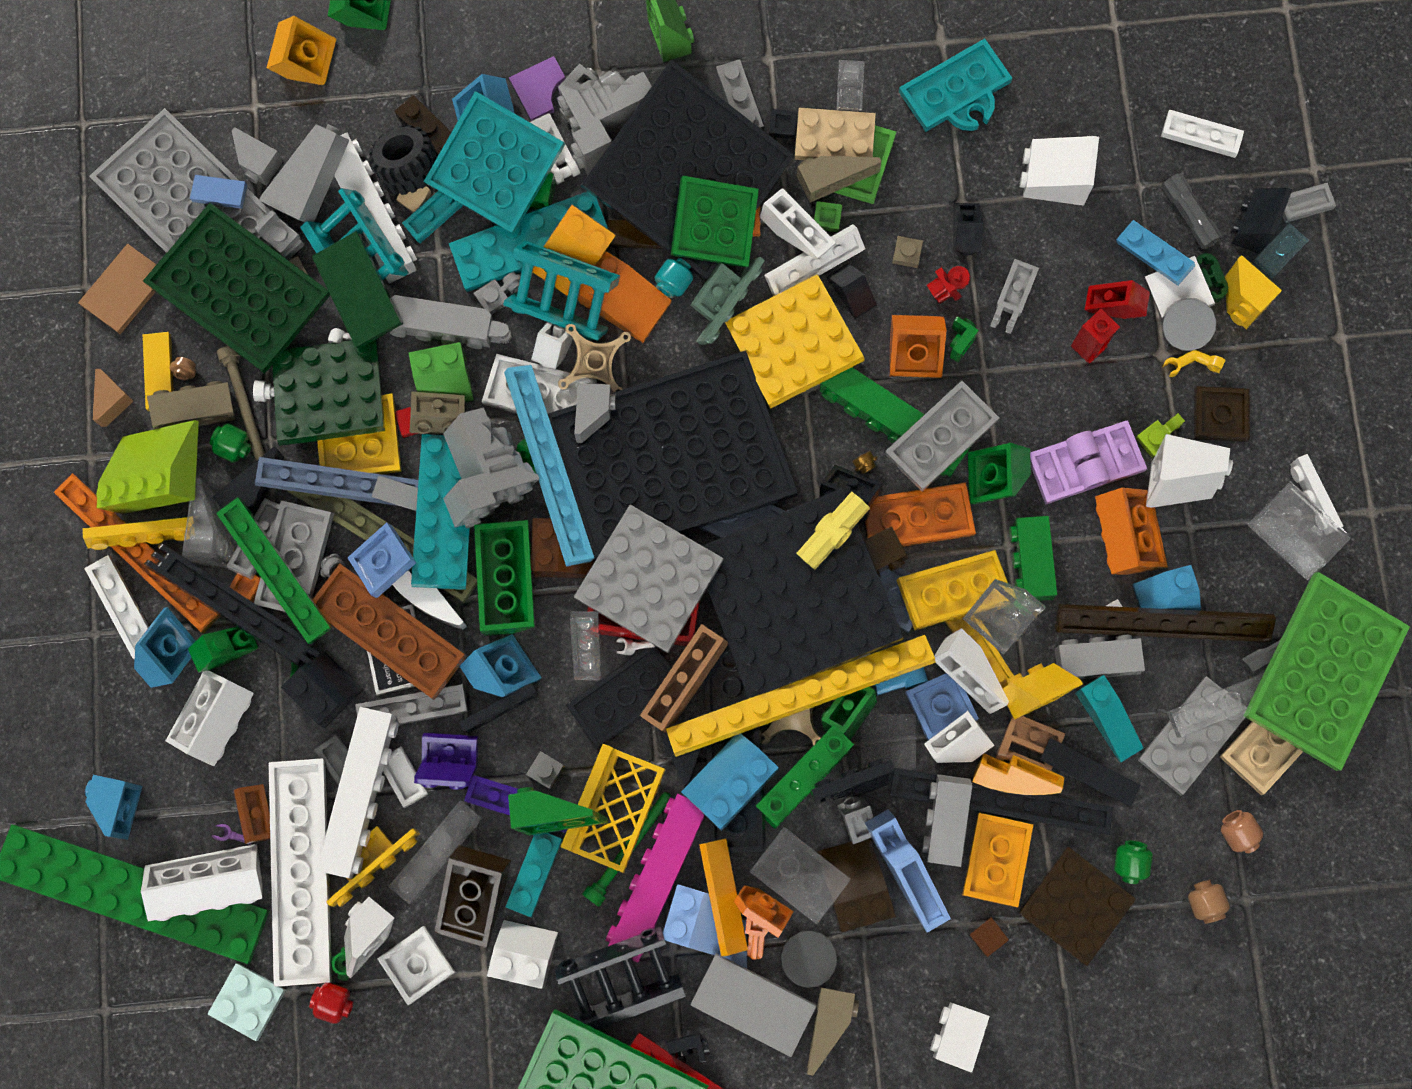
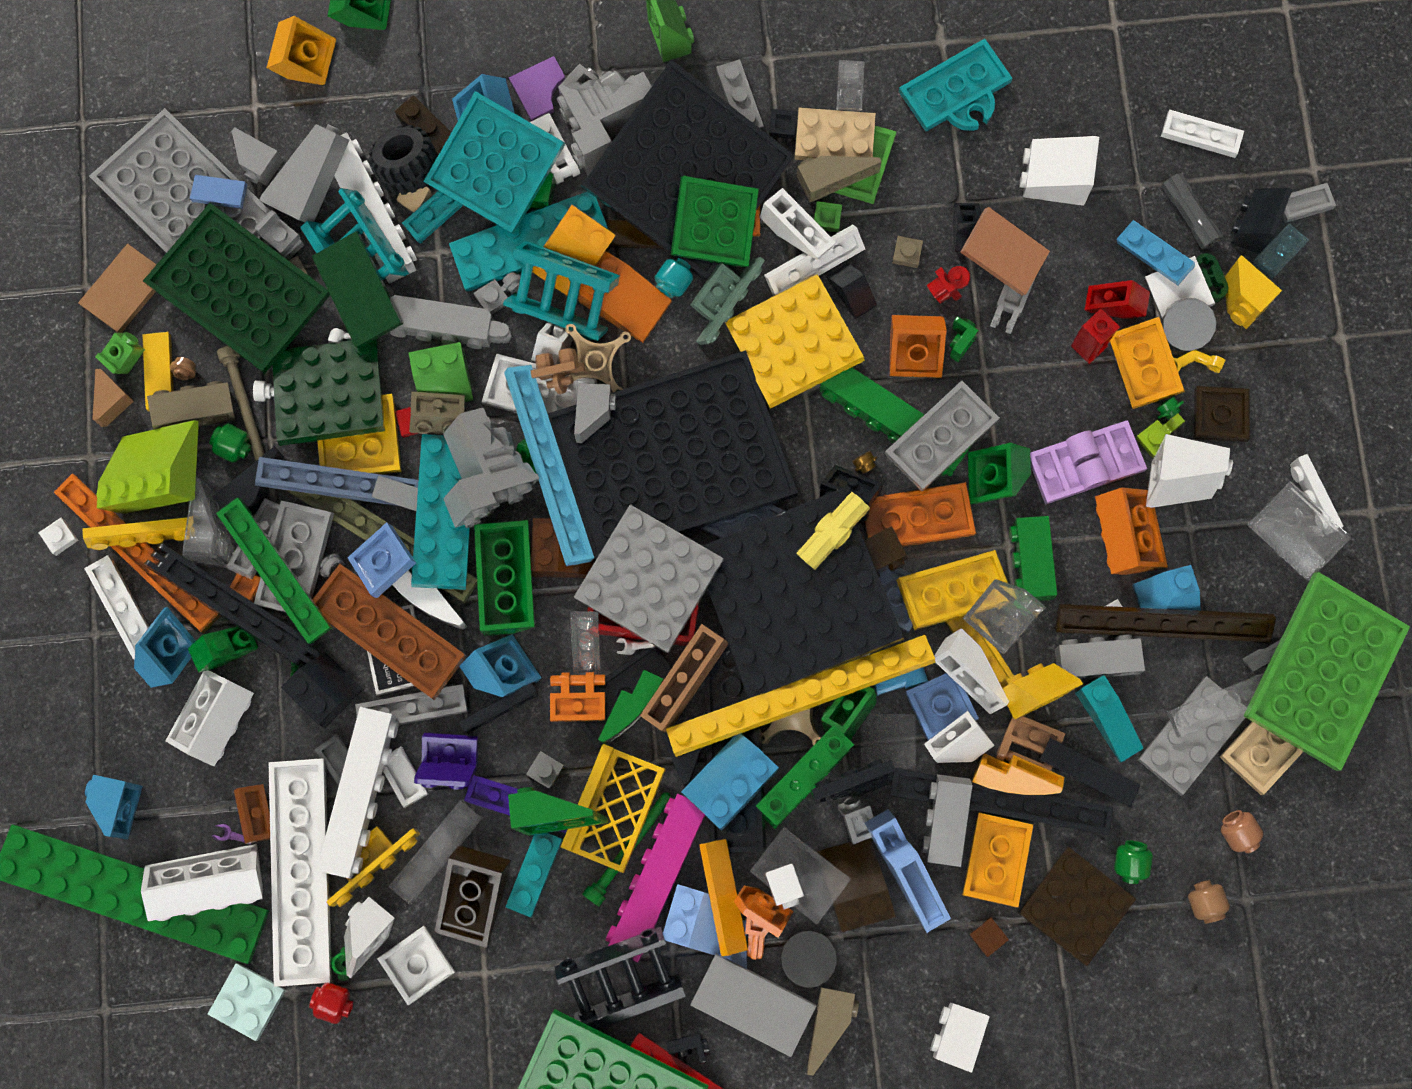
white slope [487,920,558,989] -> none
none -> white plate [39,518,79,556]
none -> bright green brick [95,332,145,374]
none -> medium nougat hips [530,348,585,394]
none -> orange plate [550,672,606,722]
none -> green slope [598,670,664,744]
none -> white brick [765,864,804,909]
none -> nougat tile [961,207,1050,296]
none -> light orange plate [1110,317,1184,409]
none -> green plate [1156,396,1184,419]

